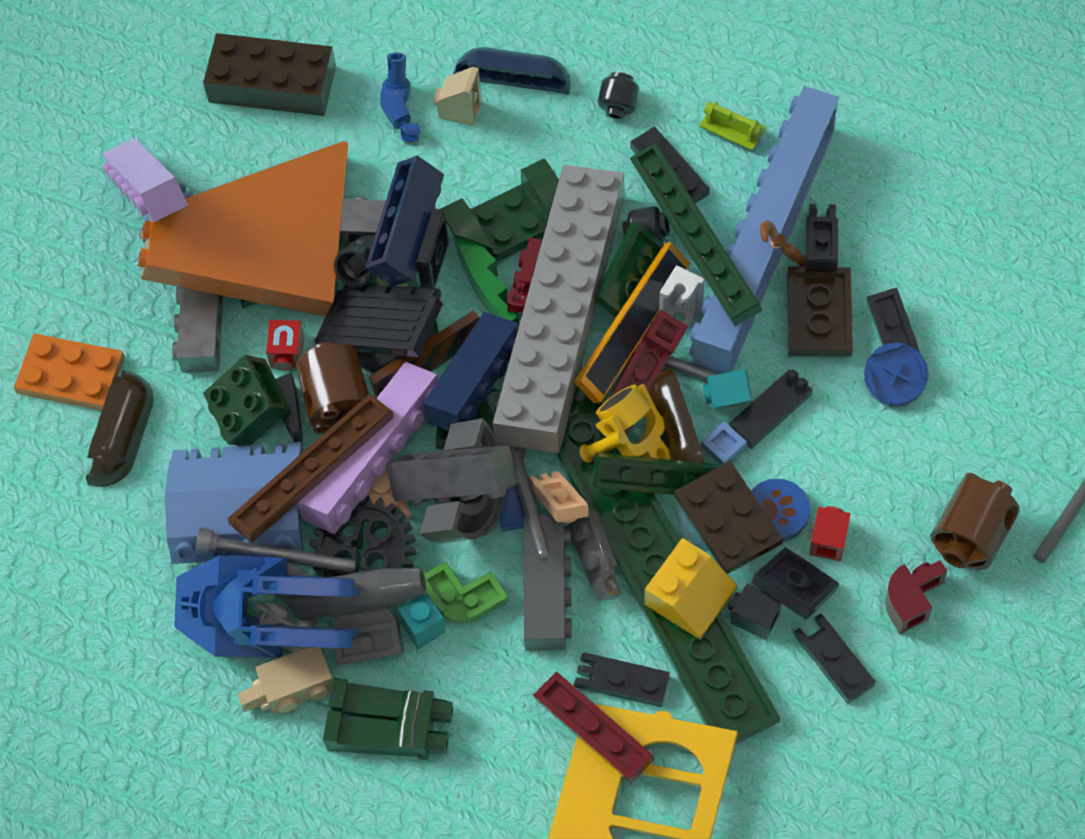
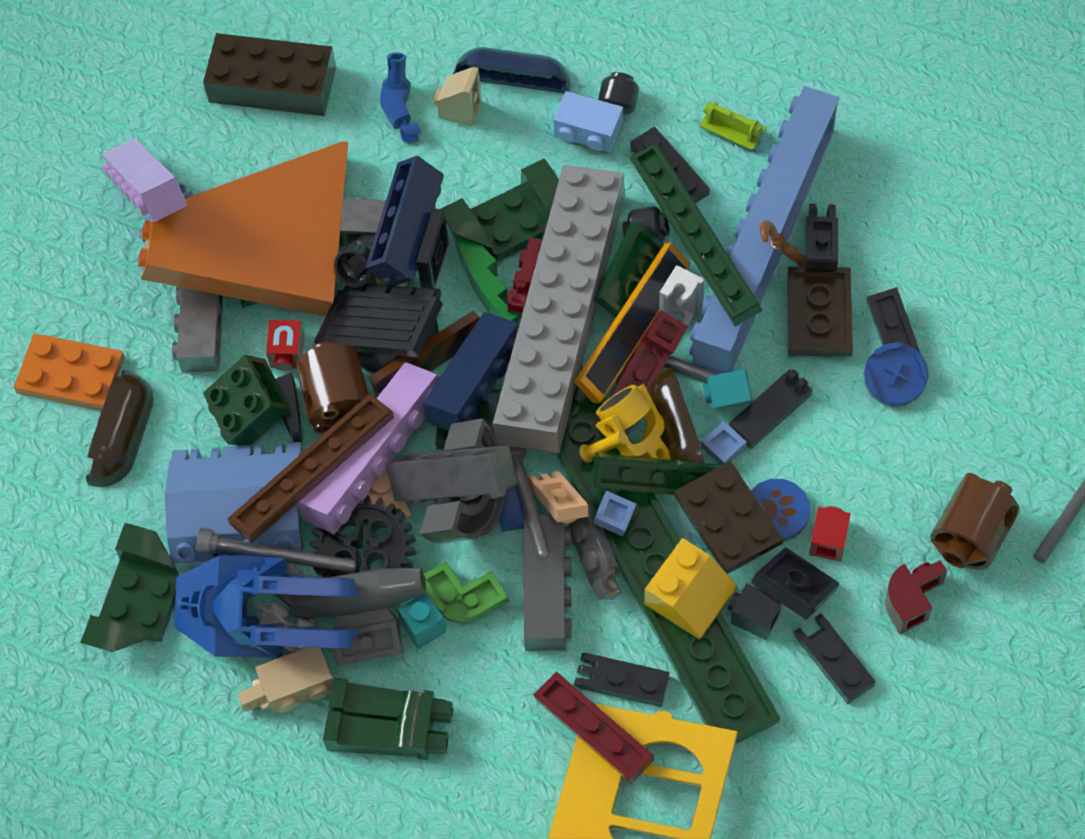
none -> dark green piece [80,523,179,652]
none -> light blue brick [554,91,623,153]
none -> medium blue plate [592,491,636,536]

